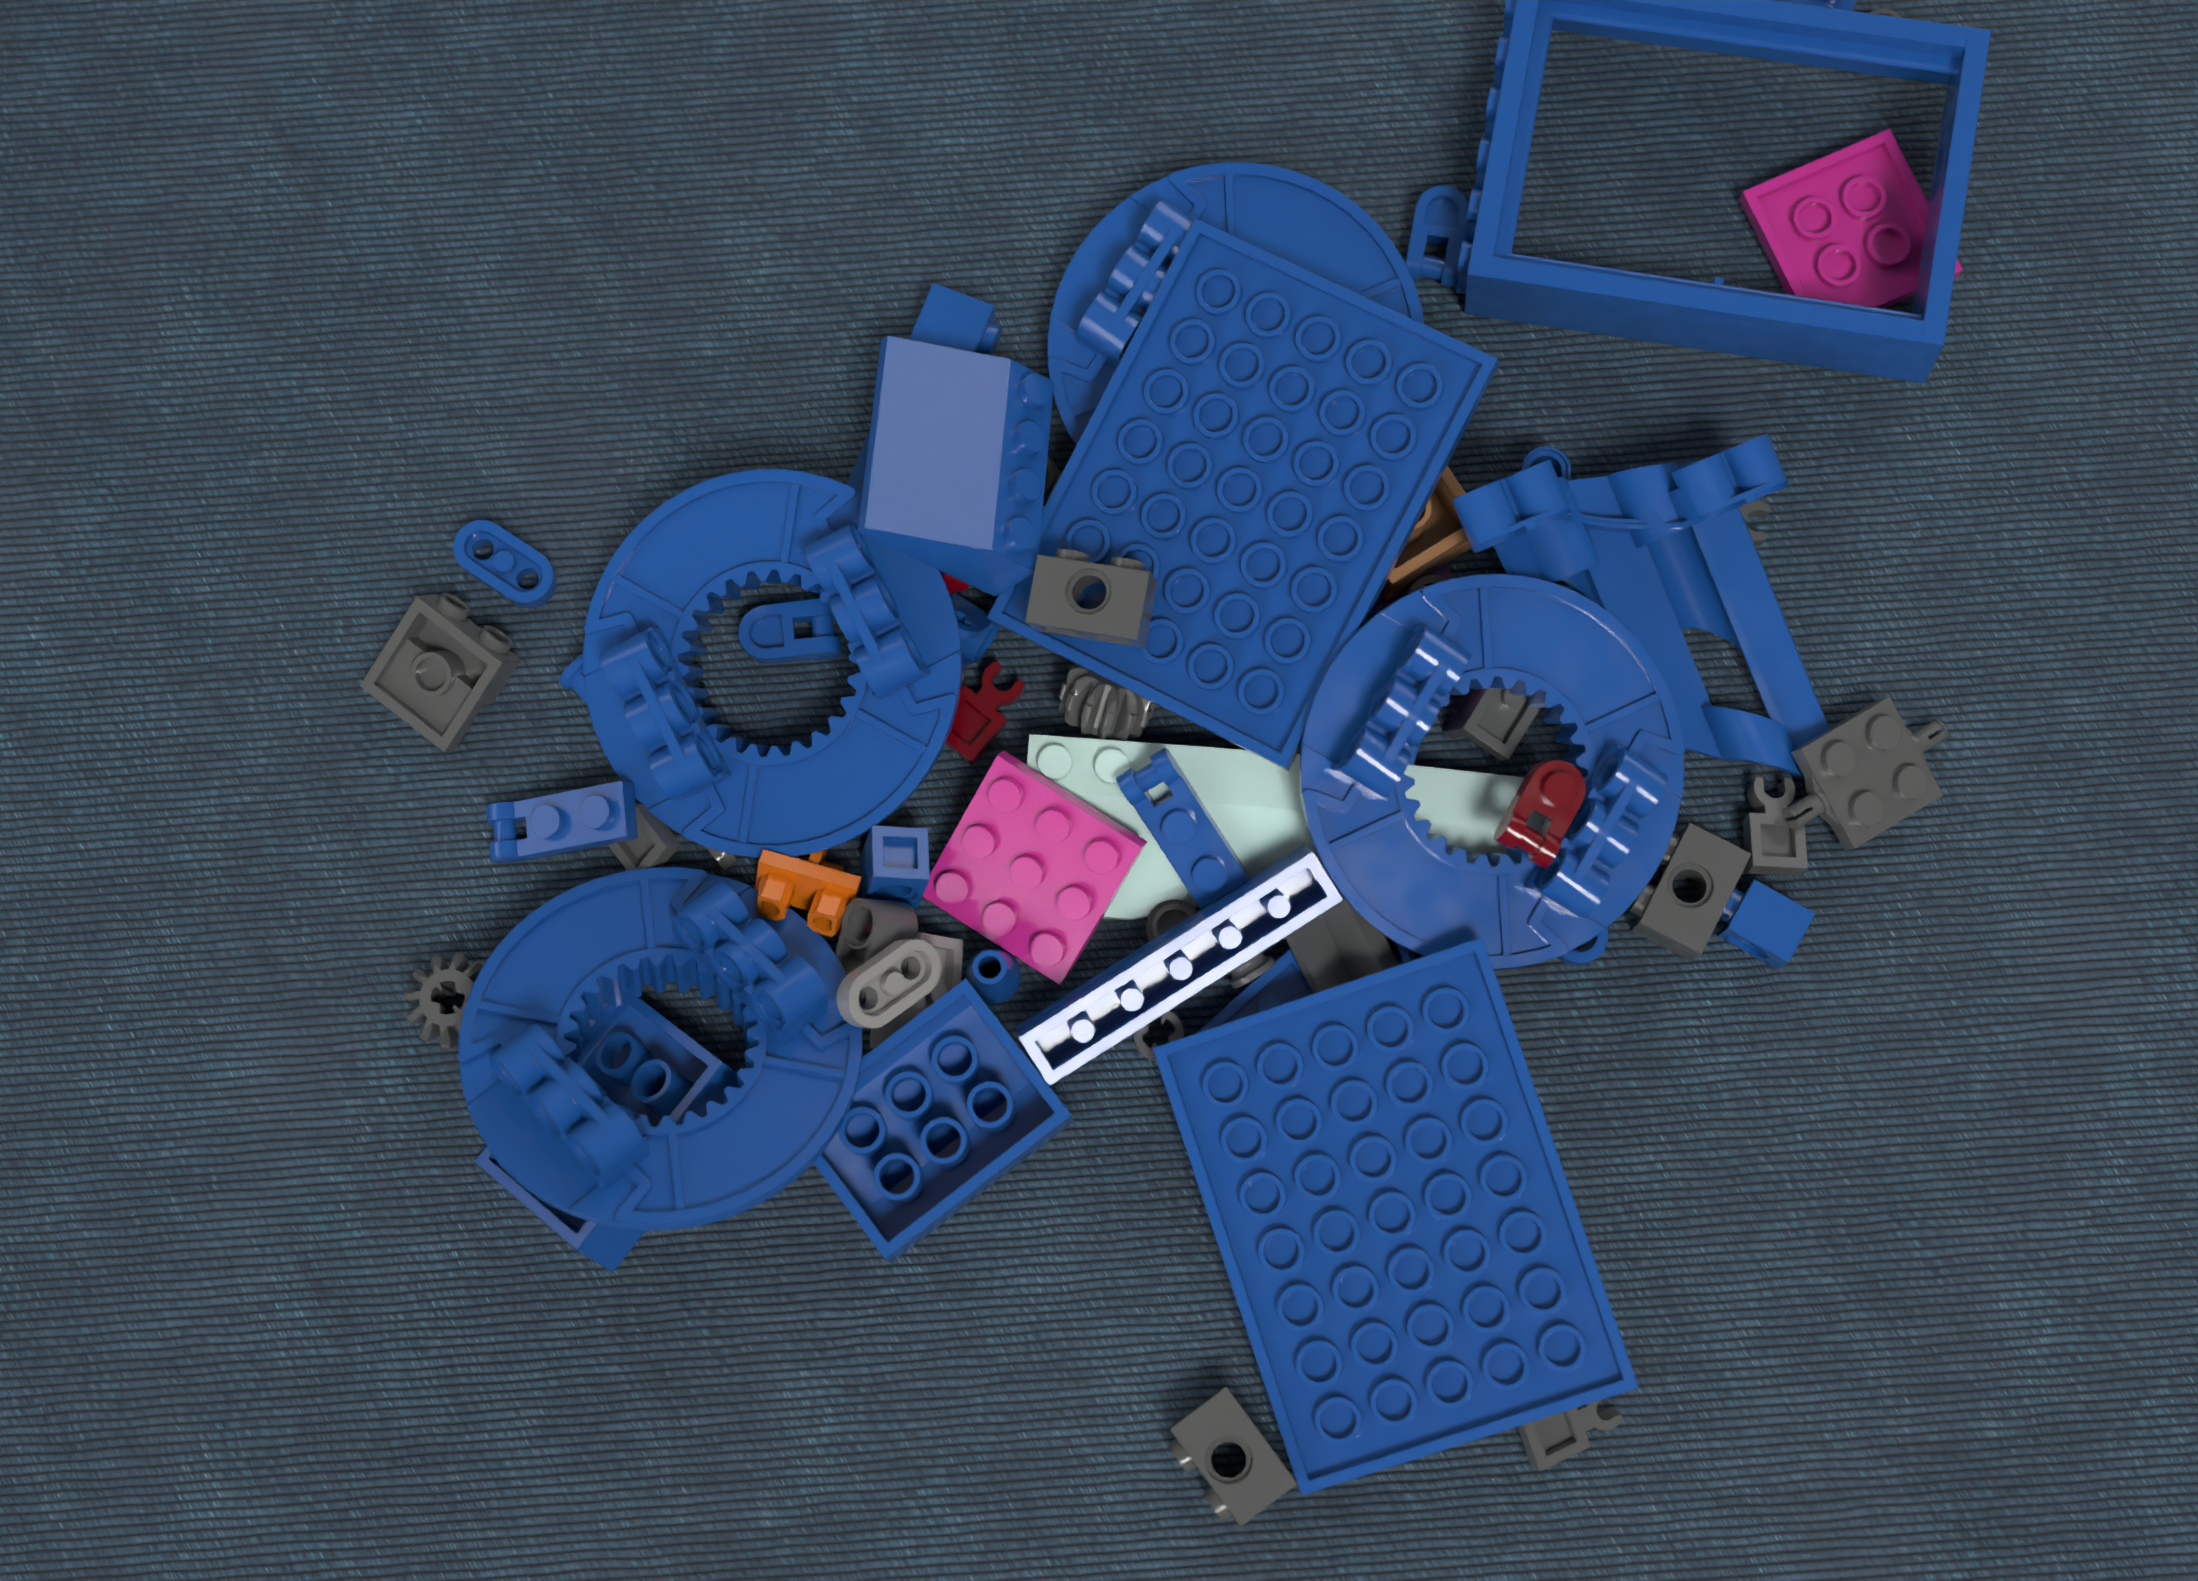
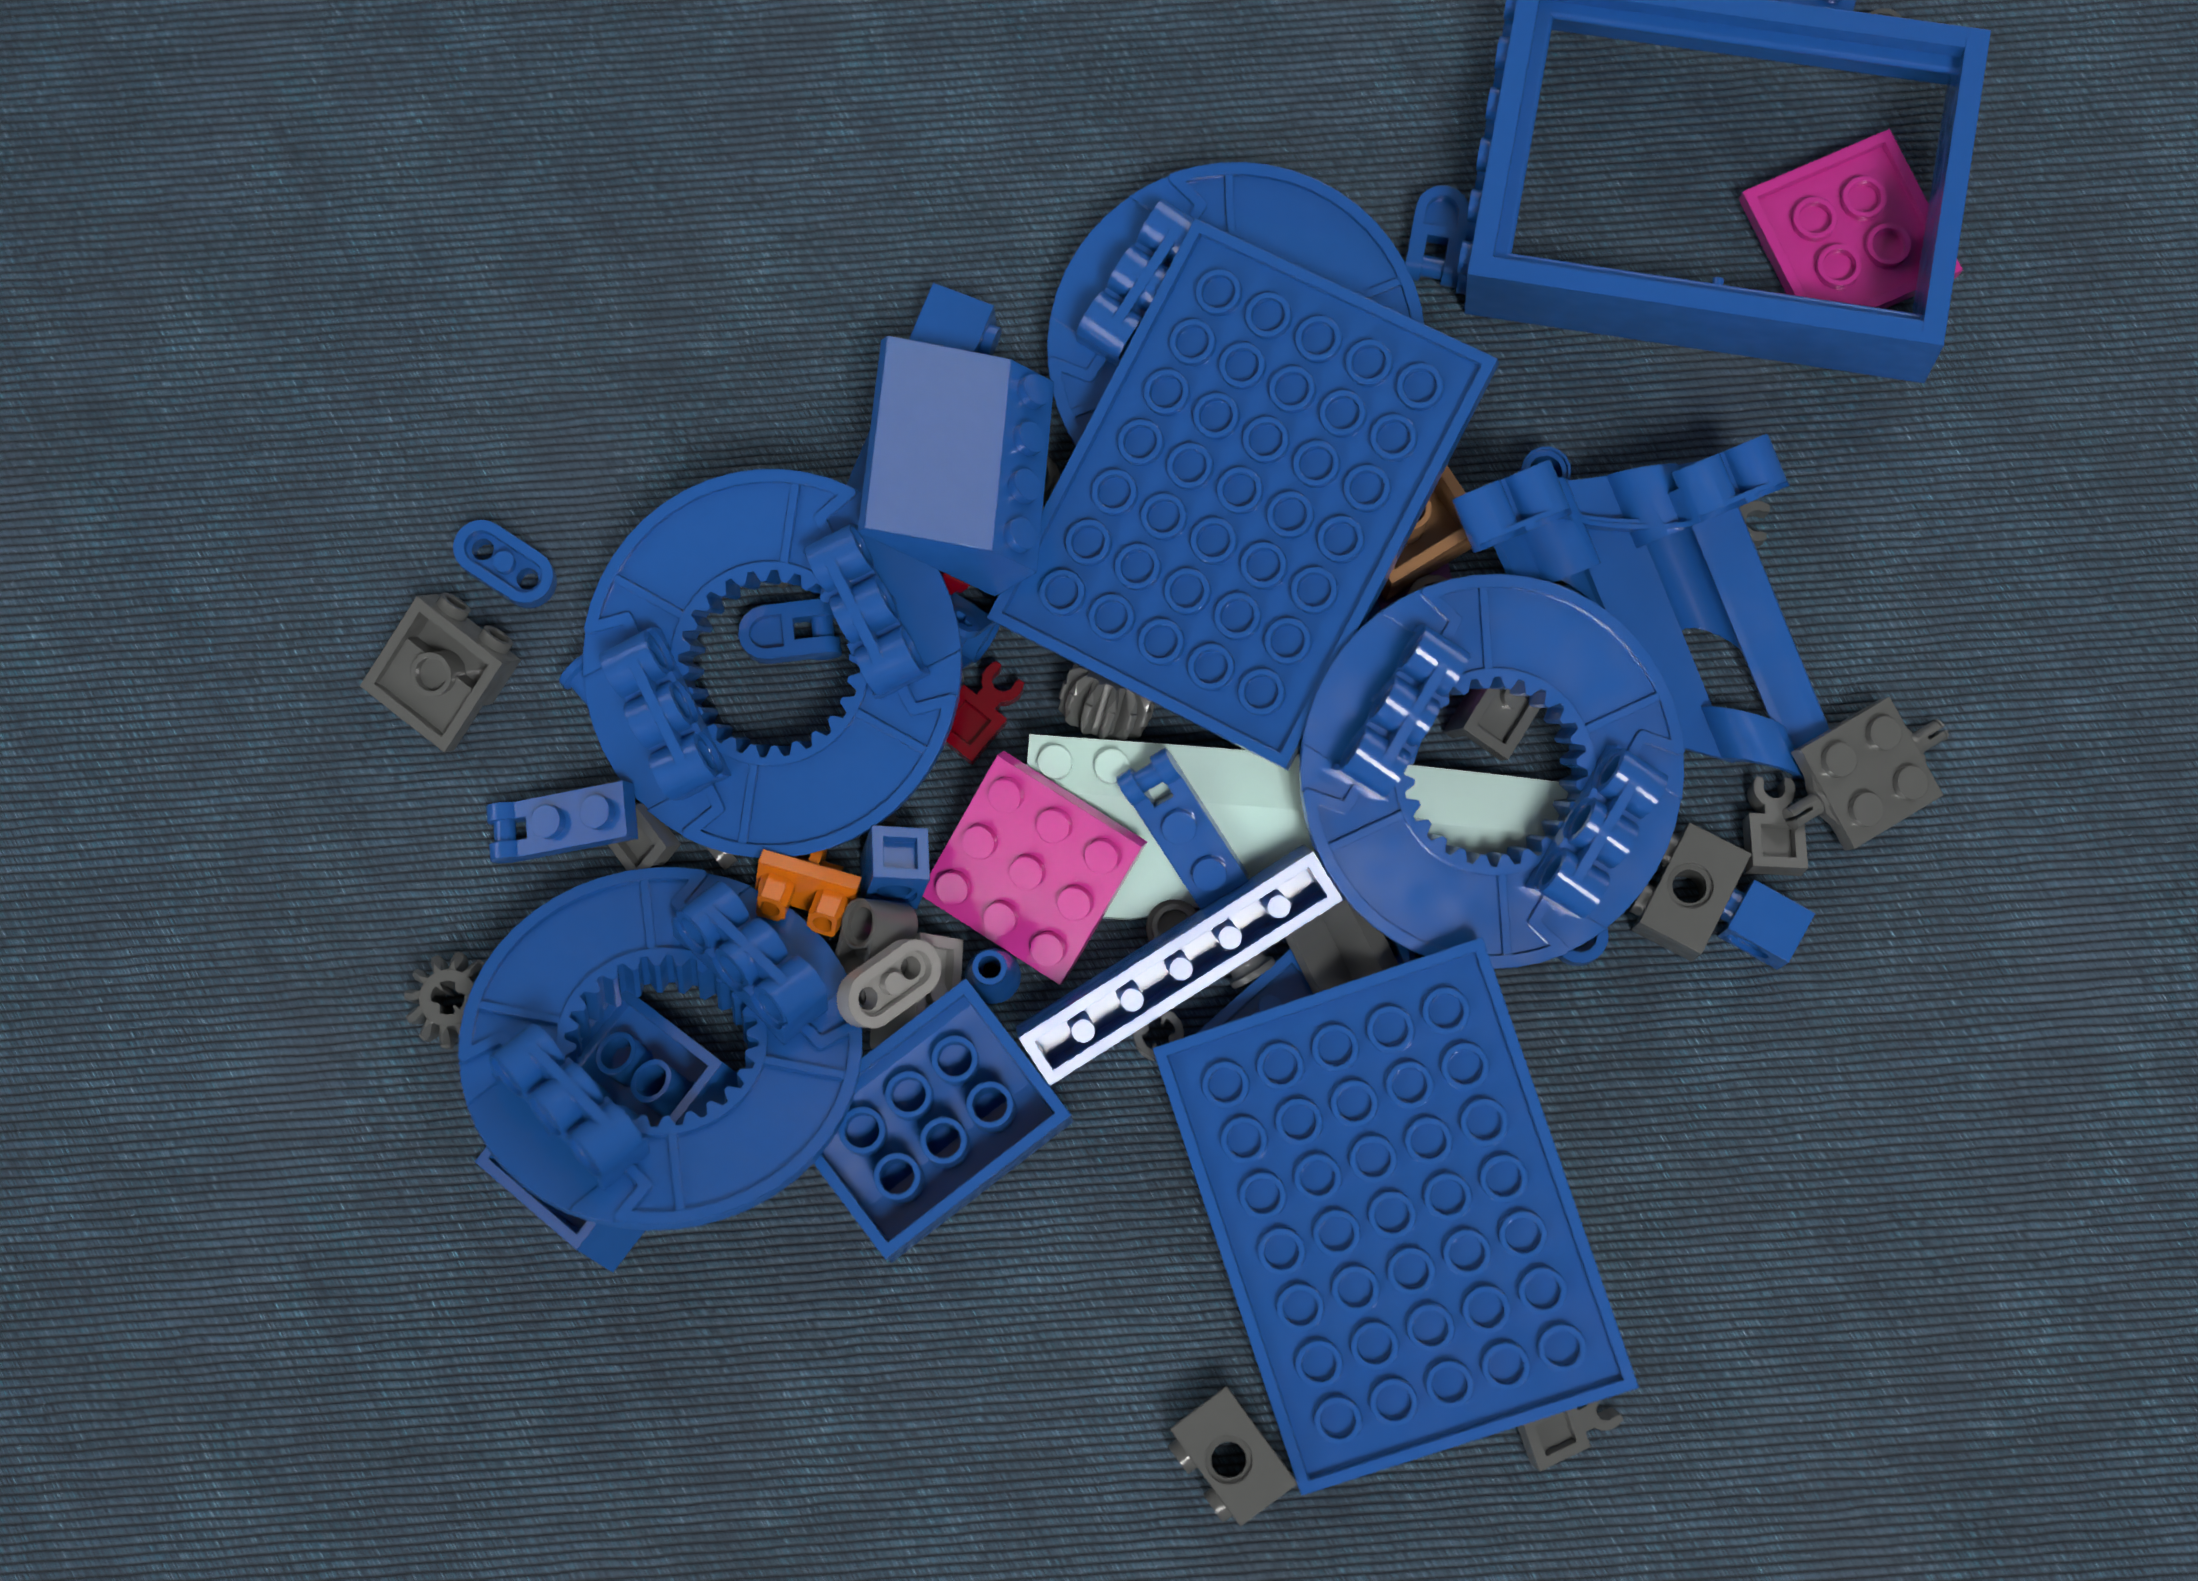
dark grey brick [1025,549,1158,649] -> none
dark red plate [1494,760,1586,869] -> none

